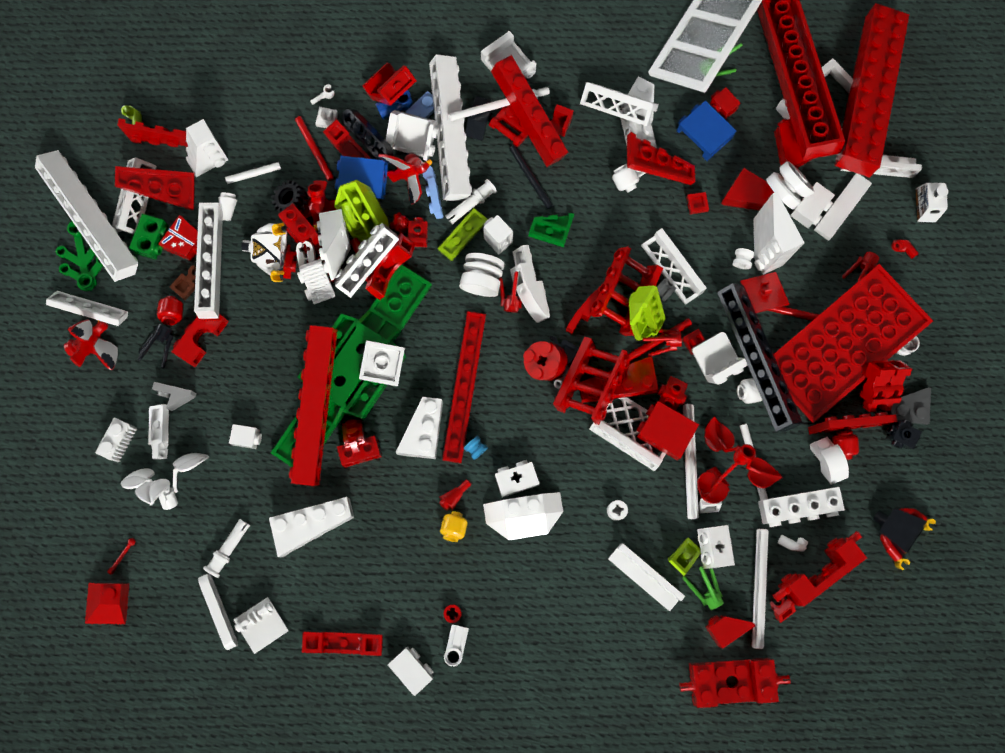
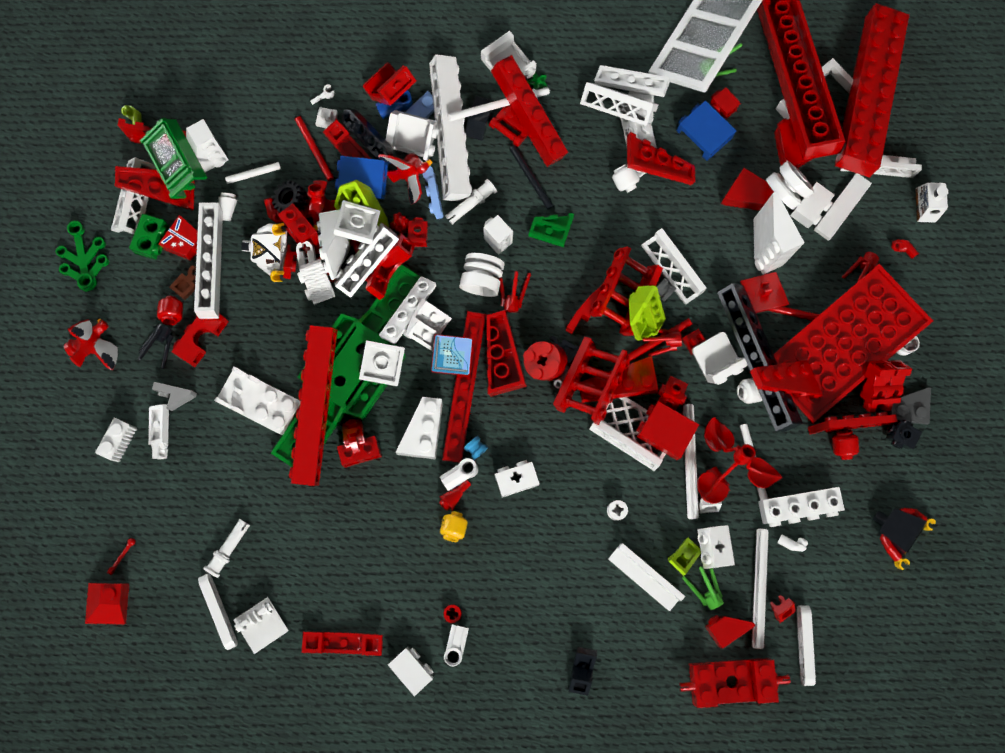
white brick [35,150,138,282] -> none
white tile [46,291,128,326] -> none
white plant [121,453,209,510] -> none
white brick [229,424,262,449] -> none
white wedge [269,497,354,557] -> none
lime tile [438,208,488,261] -> none
white wedge [483,492,563,540] -> none
white slope [510,245,550,323] -> none
red panel [551,104,574,137] -> none
red plate [686,192,709,214] -> none
white wheel [733,248,754,269] -> none
red brick [772,531,867,607] -> none
white brick [810,437,849,485] -> none
none -> green door [140,118,208,199]
none -> white hinge [214,367,301,436]
none -> red arm [264,198,282,223]
none -> white plate [333,200,380,245]
none -> white bracket [379,277,436,344]
none -> white slope [406,299,452,352]
none -> piece [431,334,473,376]
none -> white piece [440,458,478,491]
none -> red wedge [486,310,527,397]
none -> green plant [527,73,547,90]
none -> black slope [568,647,597,696]
none -> white plate [594,65,670,97]
none -> red wing [750,360,823,398]
none -> white beam [797,605,815,686]

